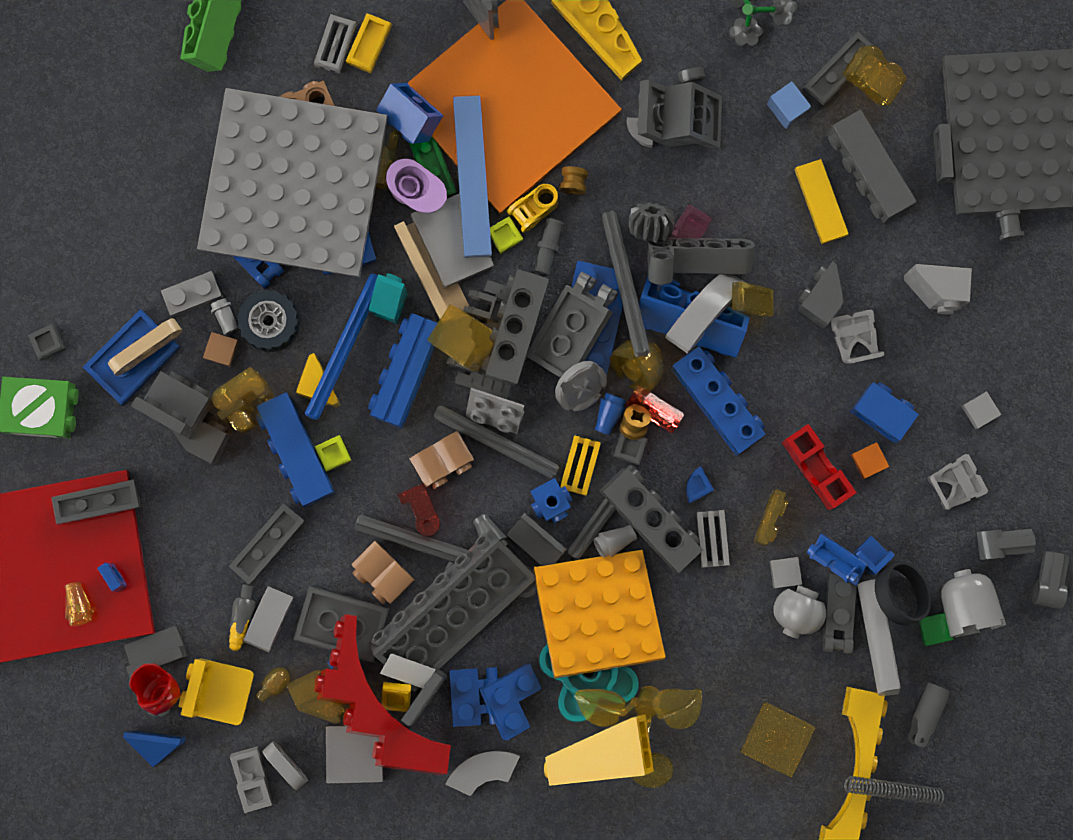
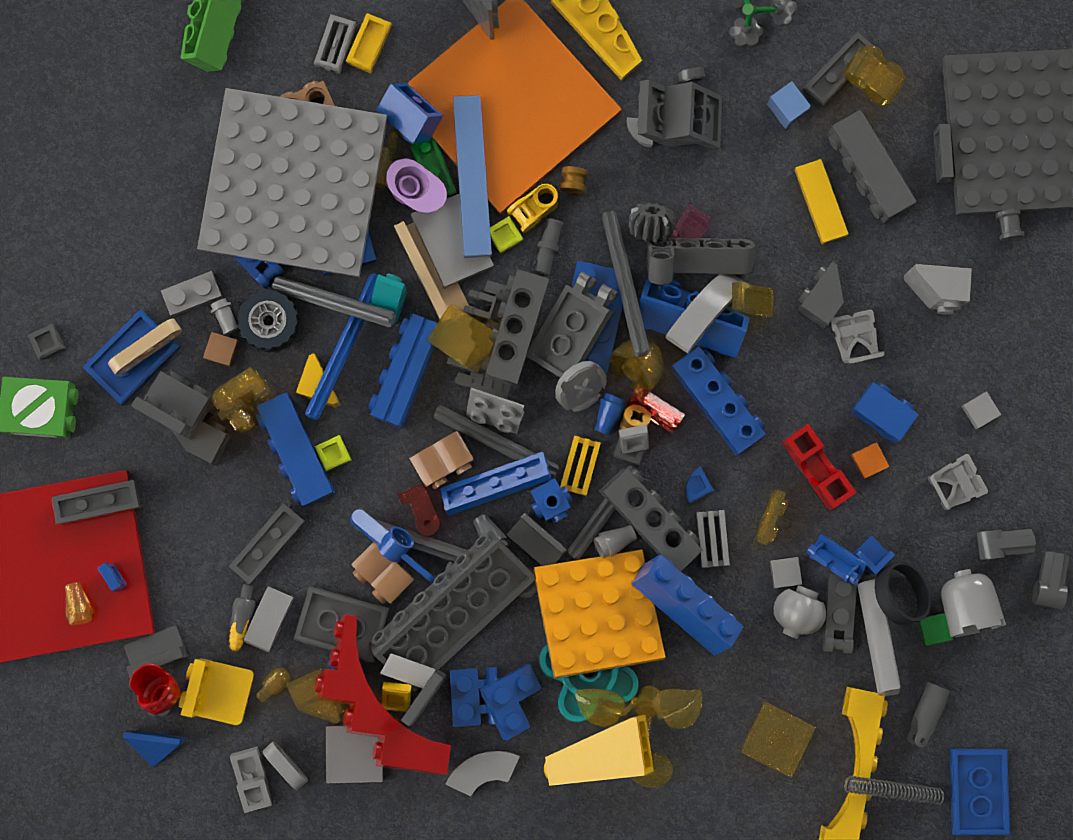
none -> dark grey axle [272,276,396,327]
none -> blue piece [350,510,435,583]
none -> blue plate [440,452,552,516]
none -> light grey tile [619,425,649,454]
none -> blue brick [631,554,744,656]
none -> blue tile [949,749,1010,835]

